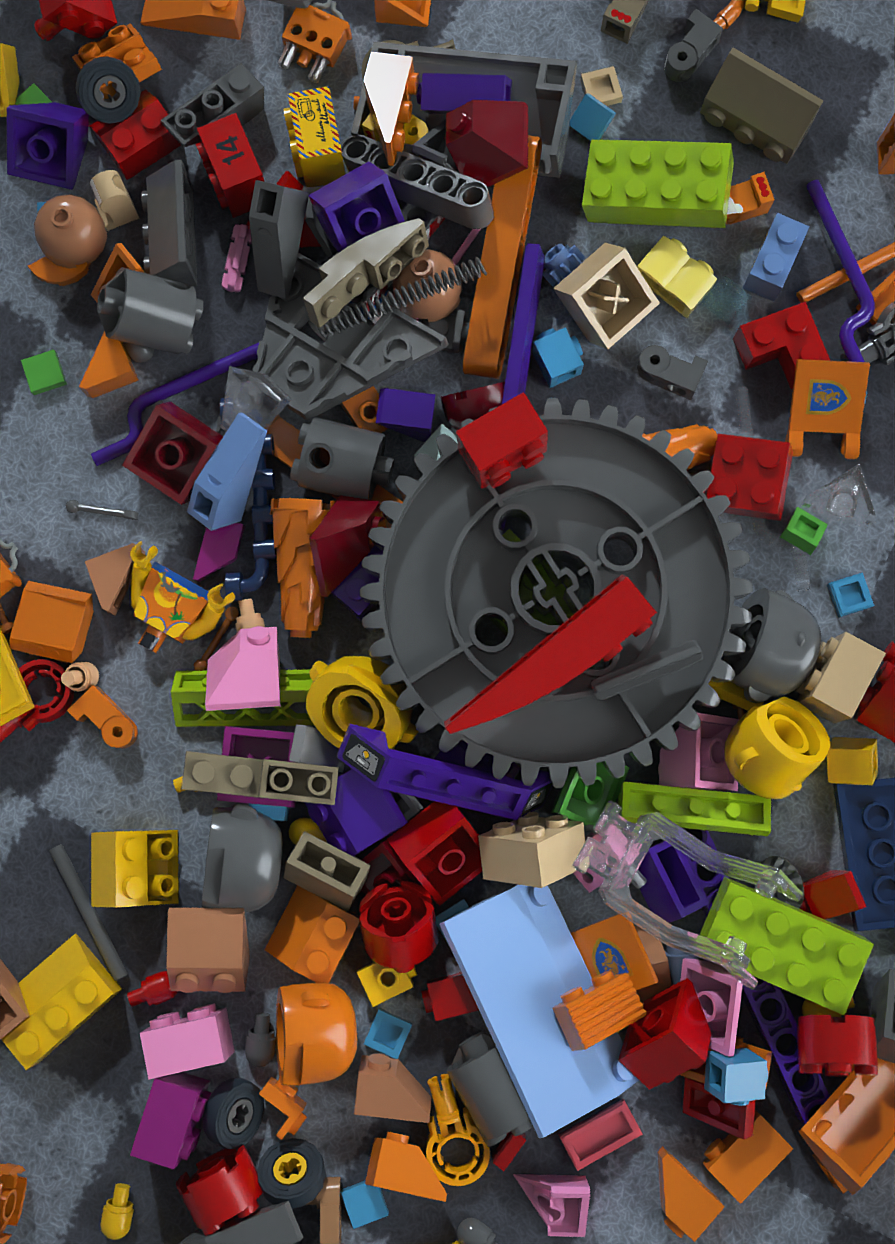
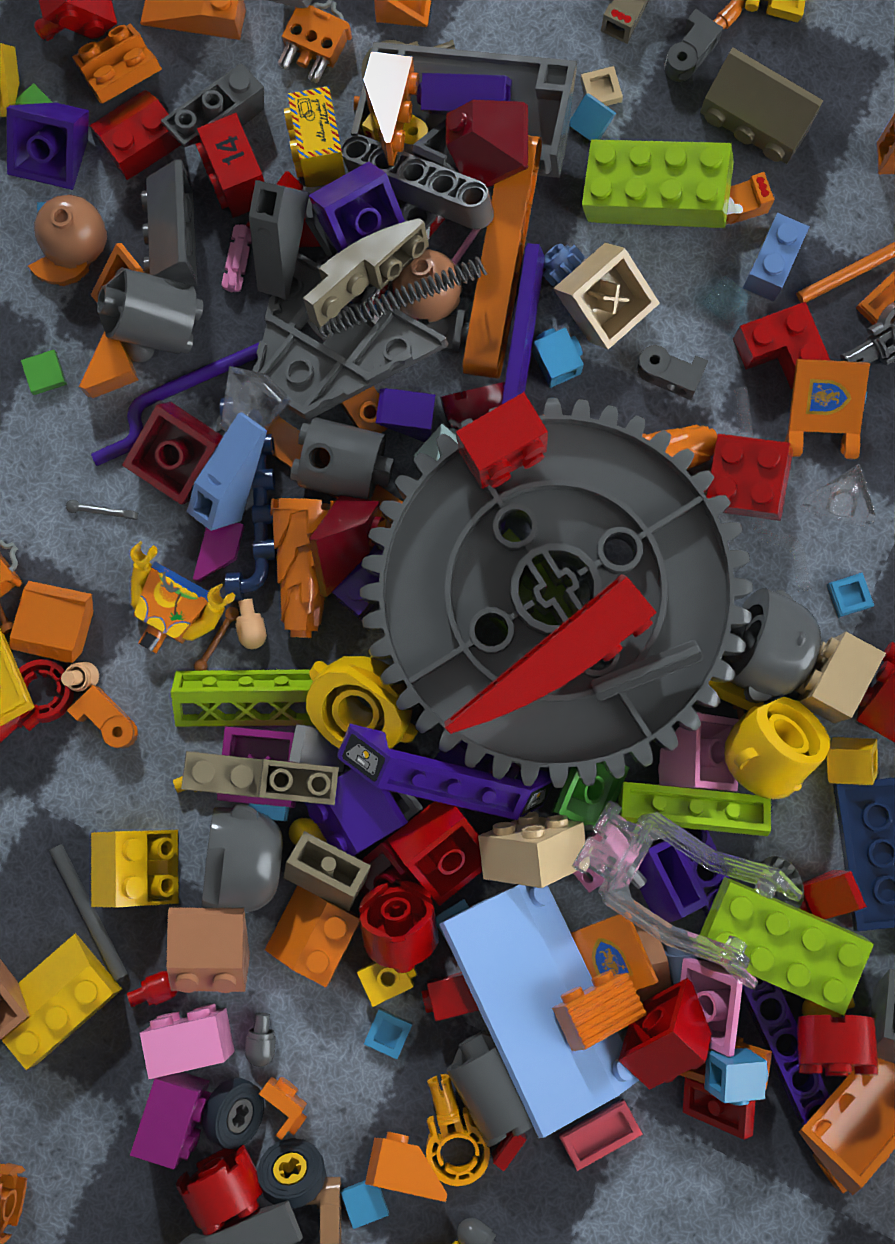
black bush [75,56,140,124] -> none
nougat slope [85,543,146,616] -> none
tan leg [90,170,139,231] -> none
yellow cylinder [100,1183,134,1240] -> none
bright pink slope [205,626,280,711] -> none
orange piece [276,983,357,1086] -> none
nougat slope [354,1054,432,1123] -> none
bright pink slope [513,1174,590,1237] -> none
light yellow brick [637,236,717,318] -> none
orange slope [658,1146,725,1242] -> none
orange brick [702,1110,793,1204] -> none
bright green tile [780,507,828,555] -> none
dark purple piece [806,180,875,362] -> none

